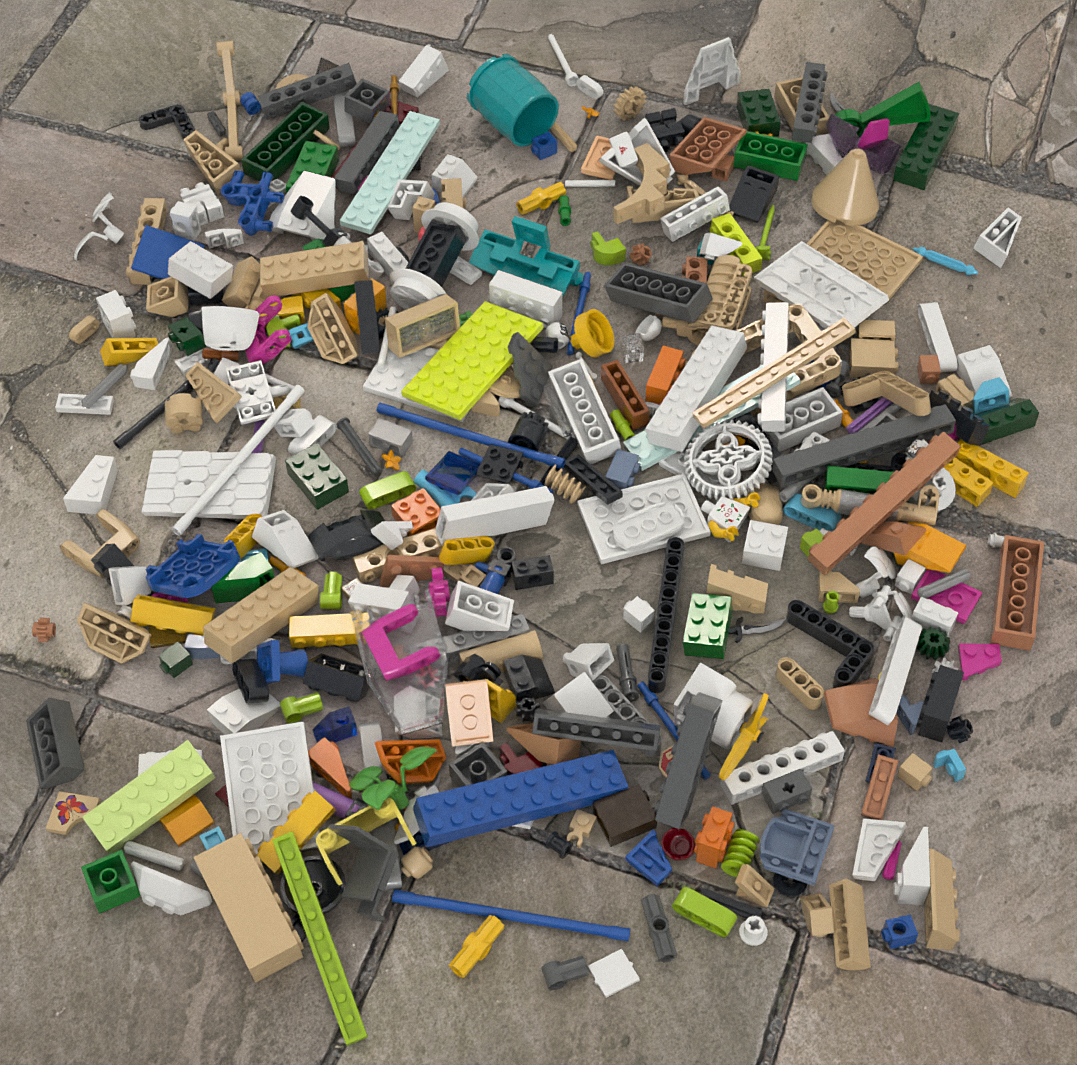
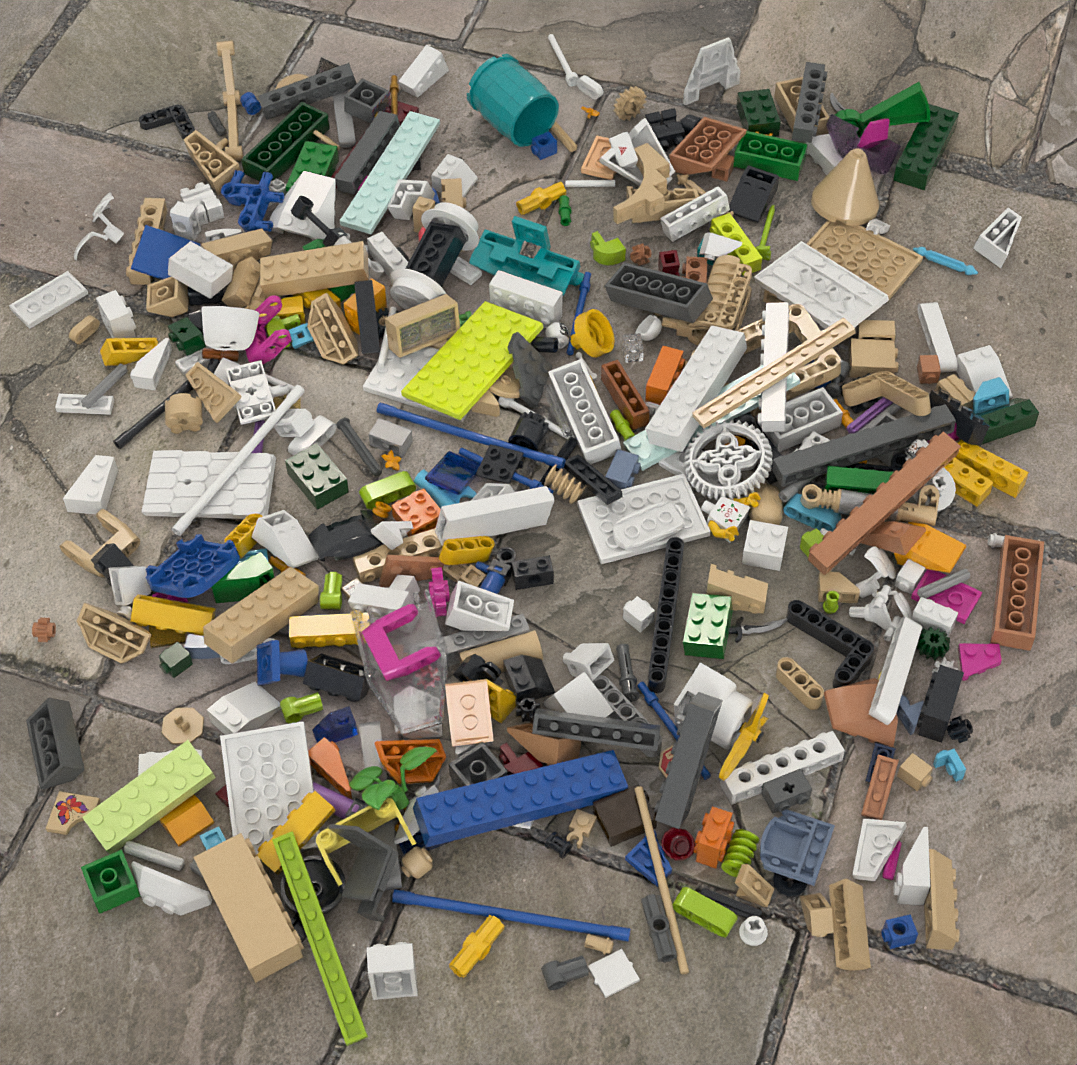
black beam [232,659,269,703] -> none
none -> white tile [9,271,88,329]
none -> tan piece [162,708,204,744]
none -> tan wedge [201,229,272,271]
none -> white brick [367,942,418,1000]
none -> light orange bush [372,501,392,518]
none -> tan pin [585,934,614,955]
none -> tan piece [635,786,689,975]
none -> dark red brick [658,250,680,276]
none -> white plate [866,218,890,235]

